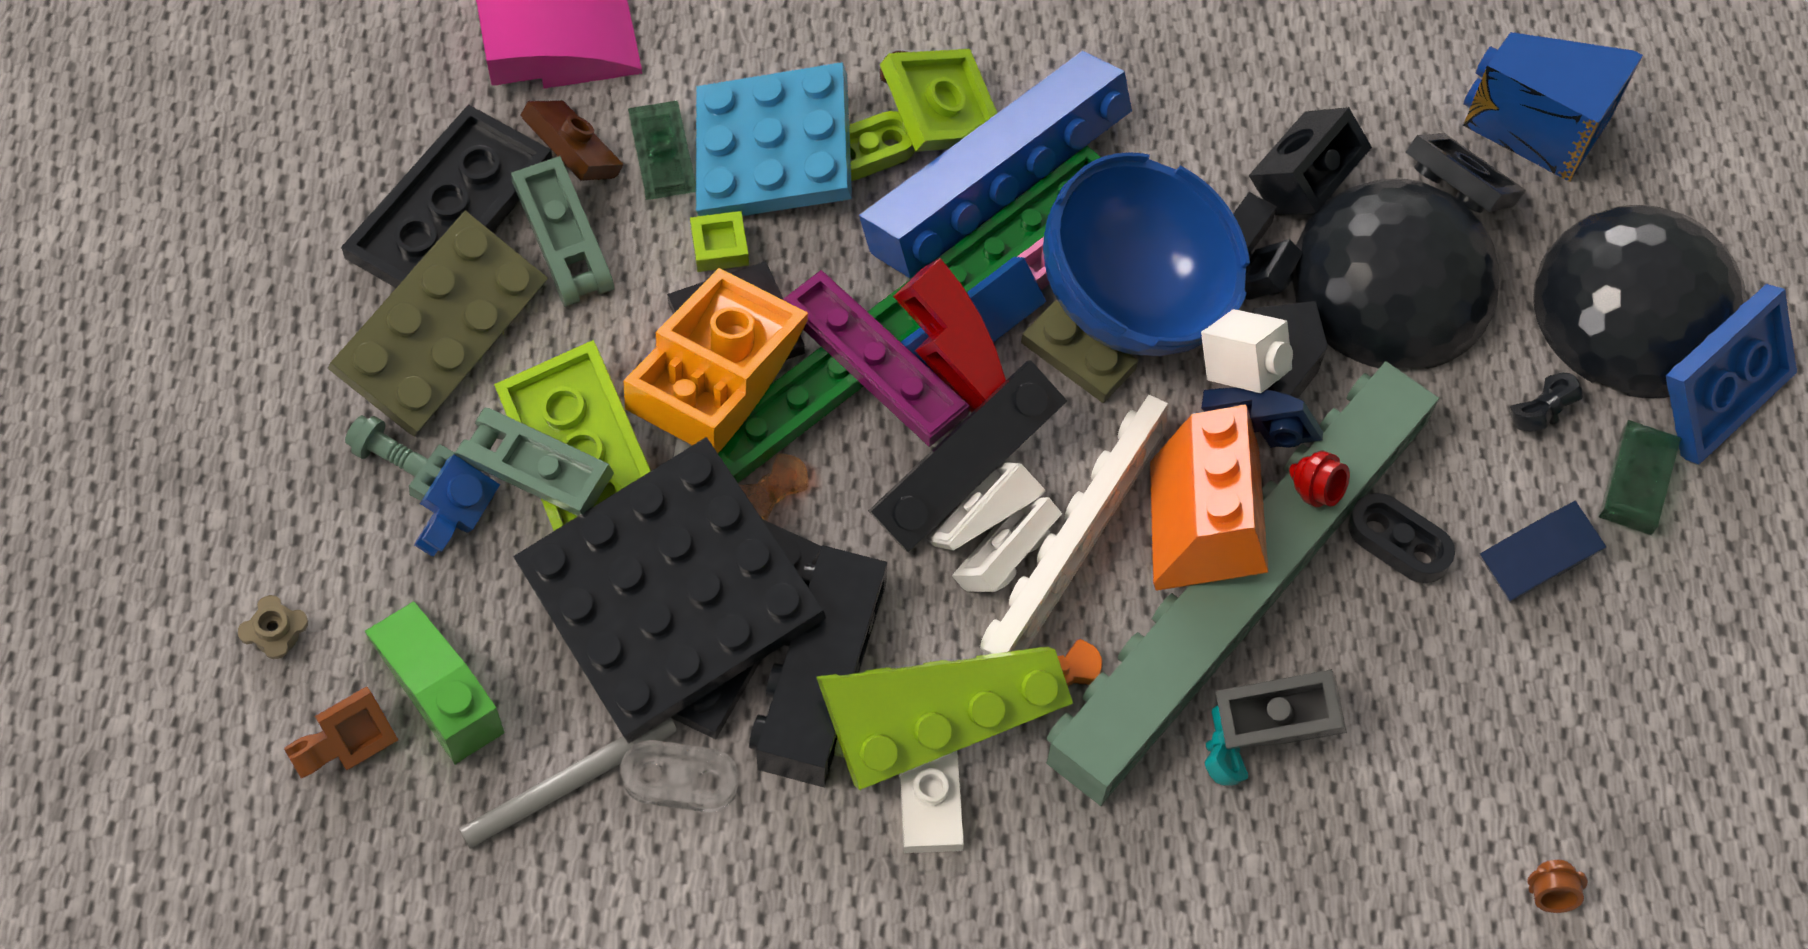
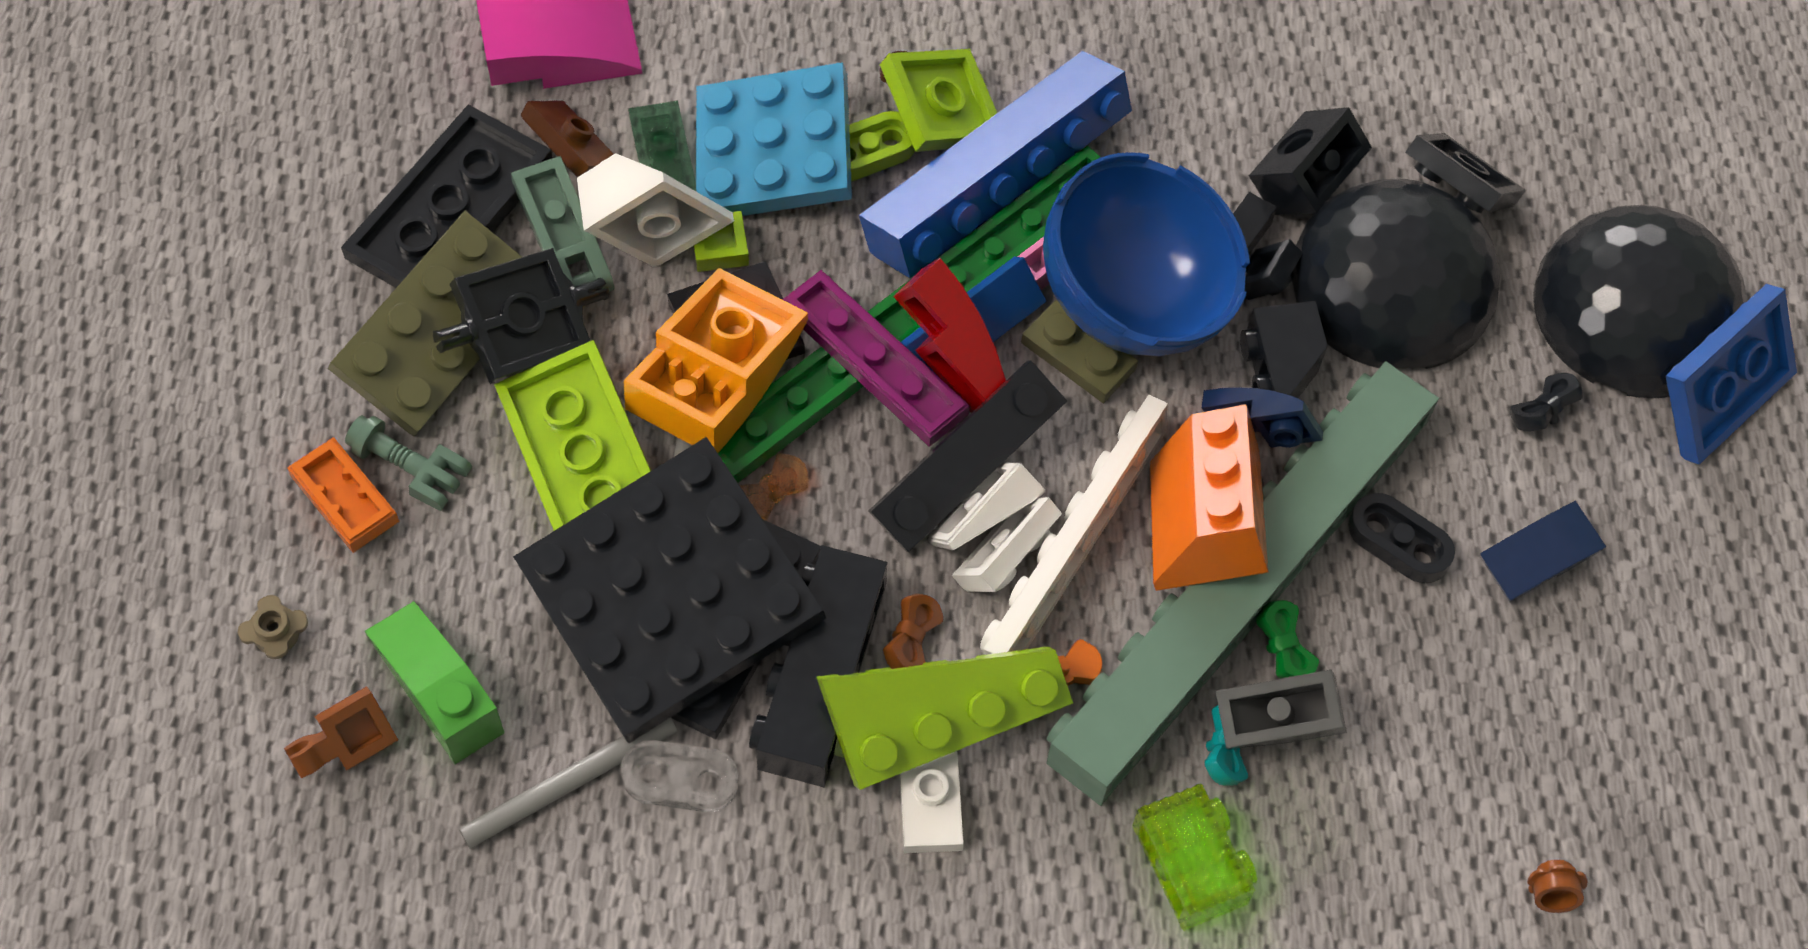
blue plate [414,454,500,557] -> none
sand green plate [454,407,614,516] -> none
white brick [1201,309,1293,393] -> none
red plate [1289,451,1350,507] -> none
blue slope [1463,32,1643,182] -> none
clear green plate [1598,420,1681,535] -> none
none -> orange plate [287,437,400,553]
none -> black plate [433,248,609,384]
none -> white slope [577,154,734,267]
none -> dark orange piece [883,593,944,669]
none -> clear neon green brick [1132,784,1257,931]
none -> green piece [1256,600,1319,679]

